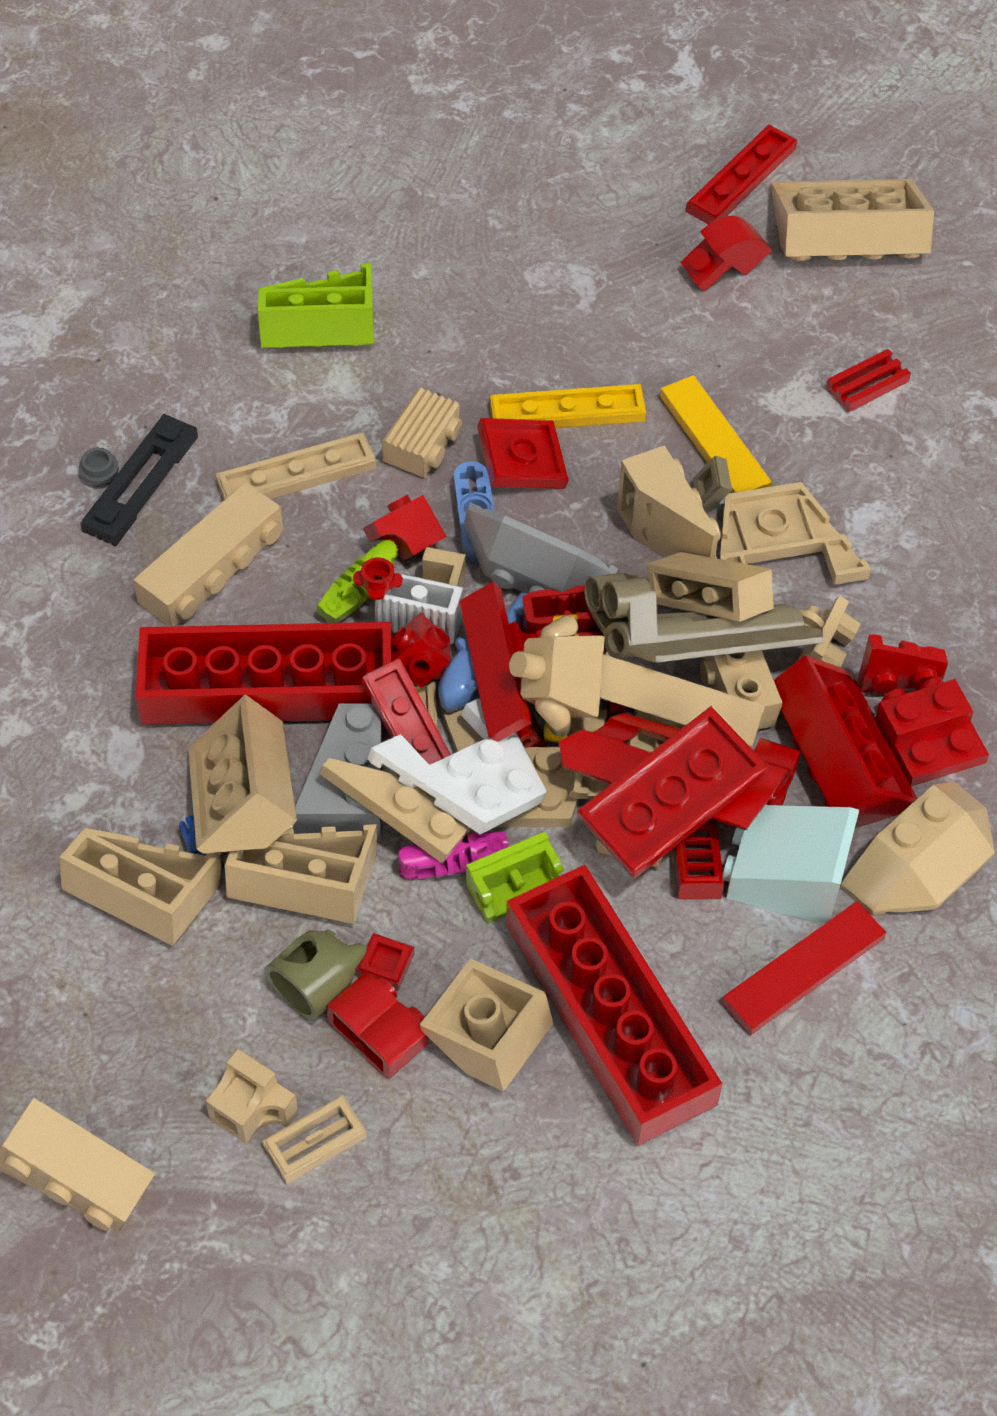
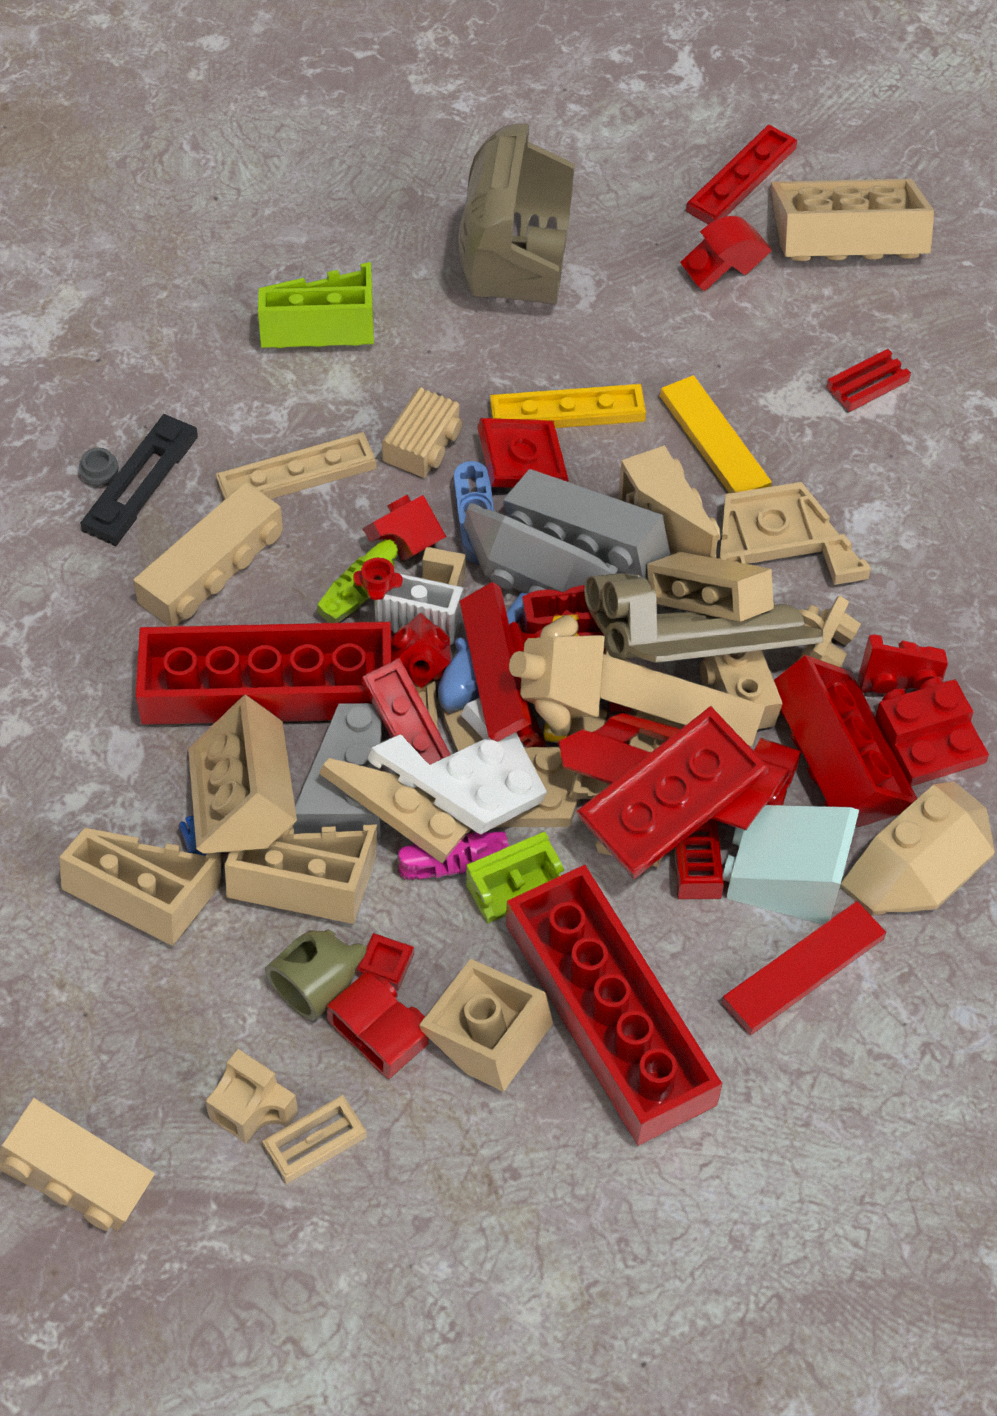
dark tan tile [693,456,732,512] -> none
none -> dark tan piece [458,123,575,305]
none -> light grey wedge [503,469,670,581]

